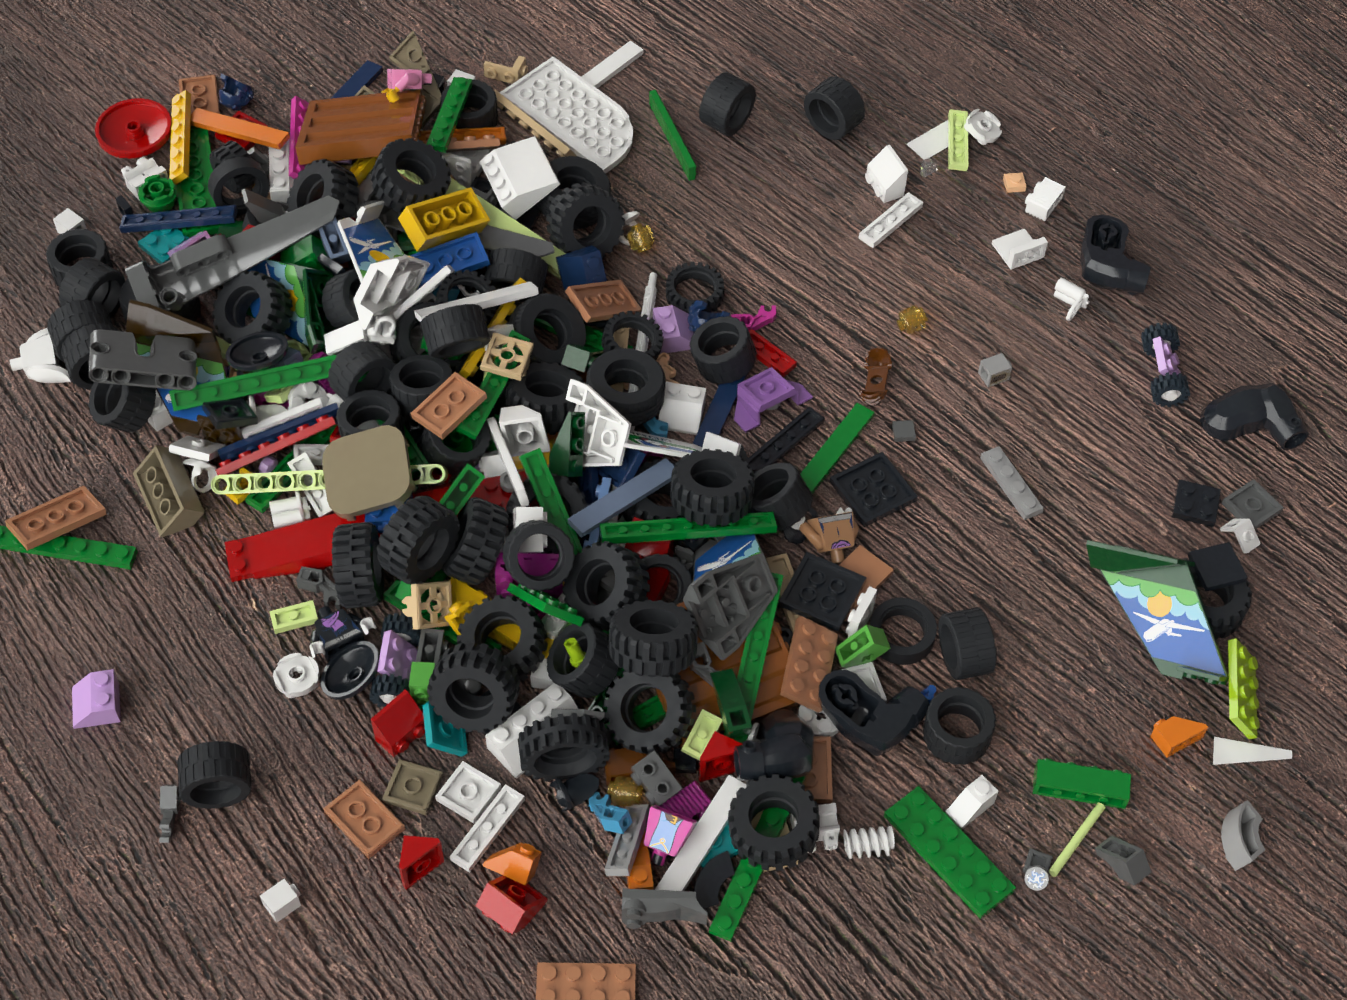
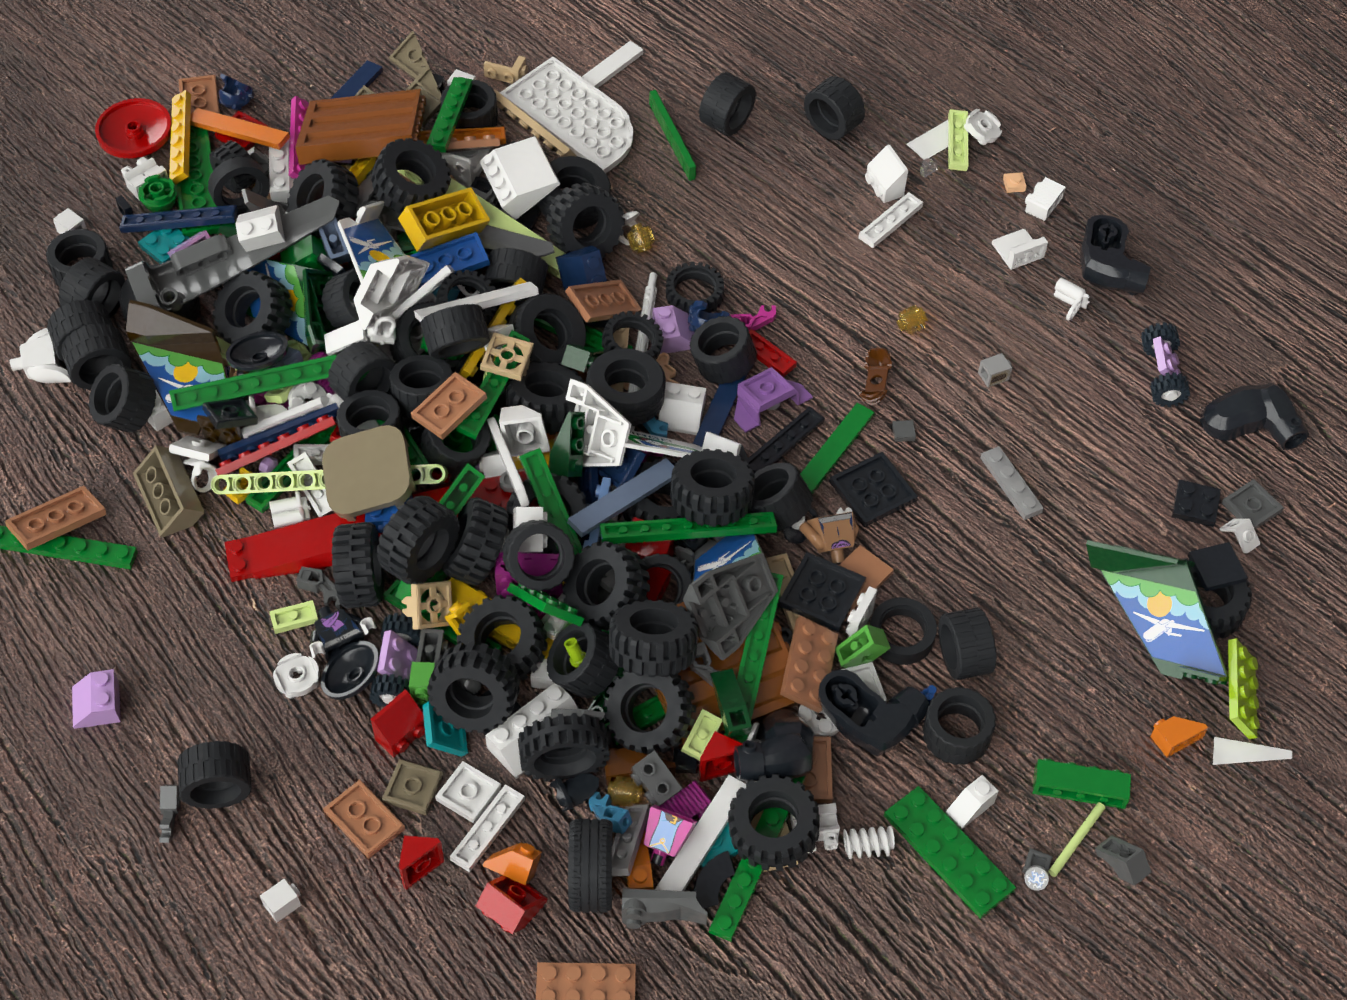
dark grey connector [89,329,197,390] -> none
bright pink torso [381,69,432,103] -> none
light grey brick [1221,800,1265,871] -> none
none -> white slope [236,205,285,252]
none -> black tyre [568,819,613,913]

